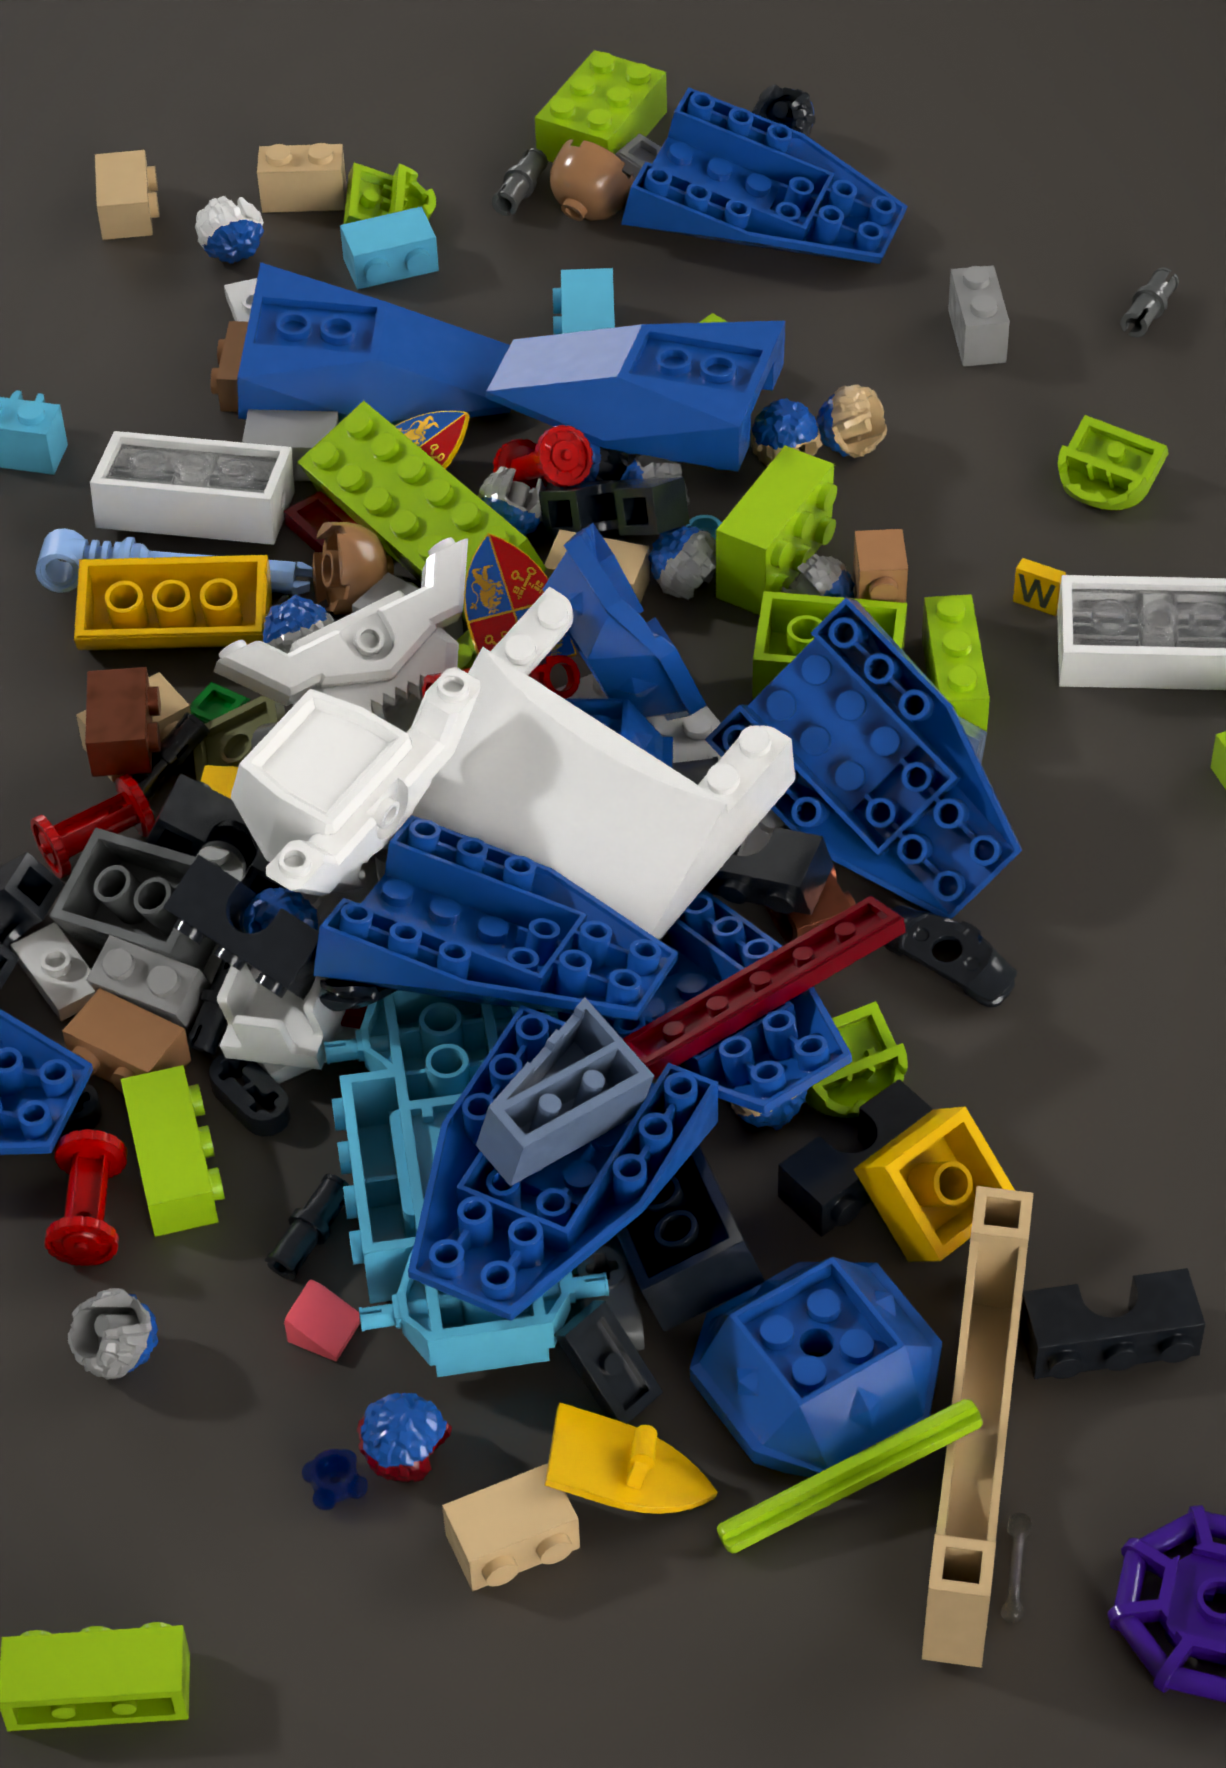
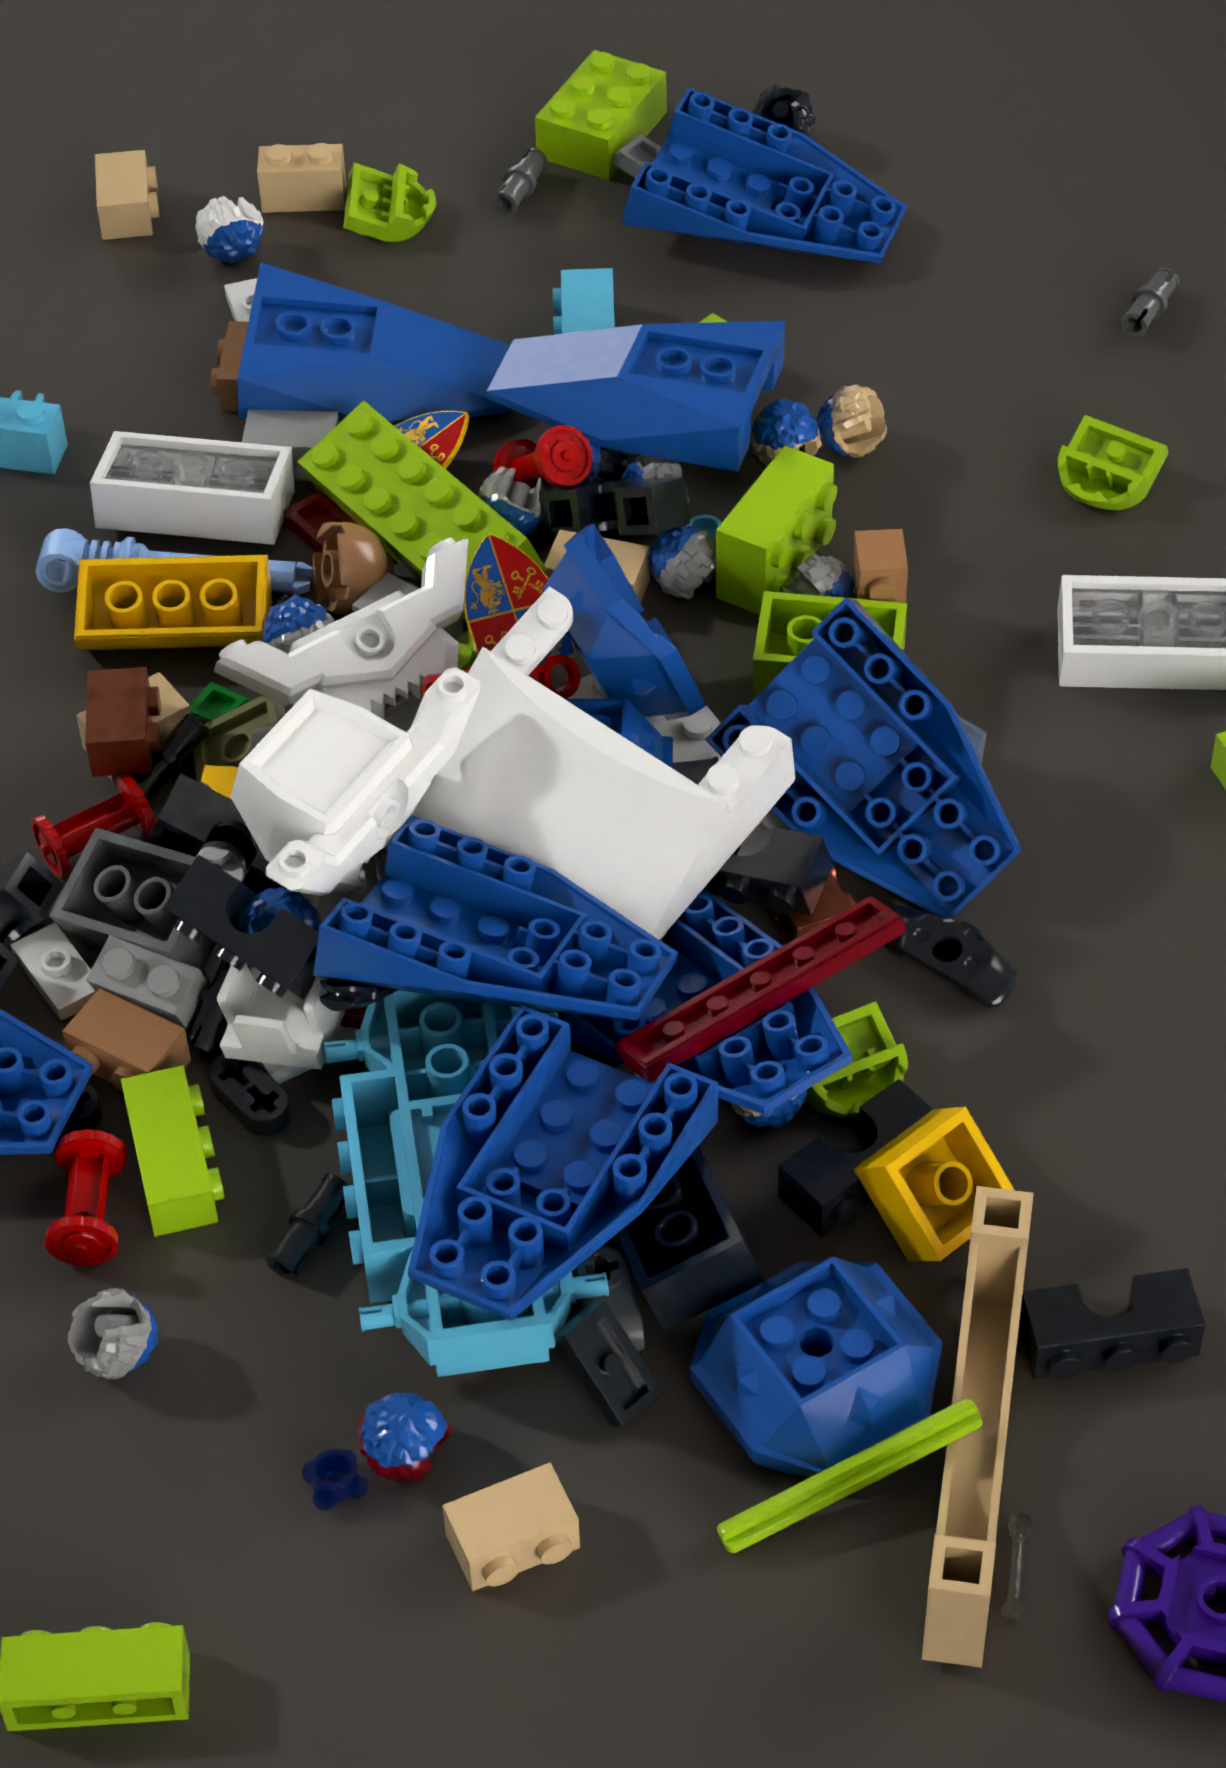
coral slope [284,1279,361,1362] -> none
medium azure brick [340,207,439,290] -> none
sand blue wedge [476,997,654,1186] -> none
yellow shield [544,1402,718,1514] -> none
medium nougat cylinder [550,140,635,221] -> none
lime brick [922,594,990,732] -> none
light grey brick [948,265,1010,367] -> none
yellow tile [1013,558,1066,616] -> none

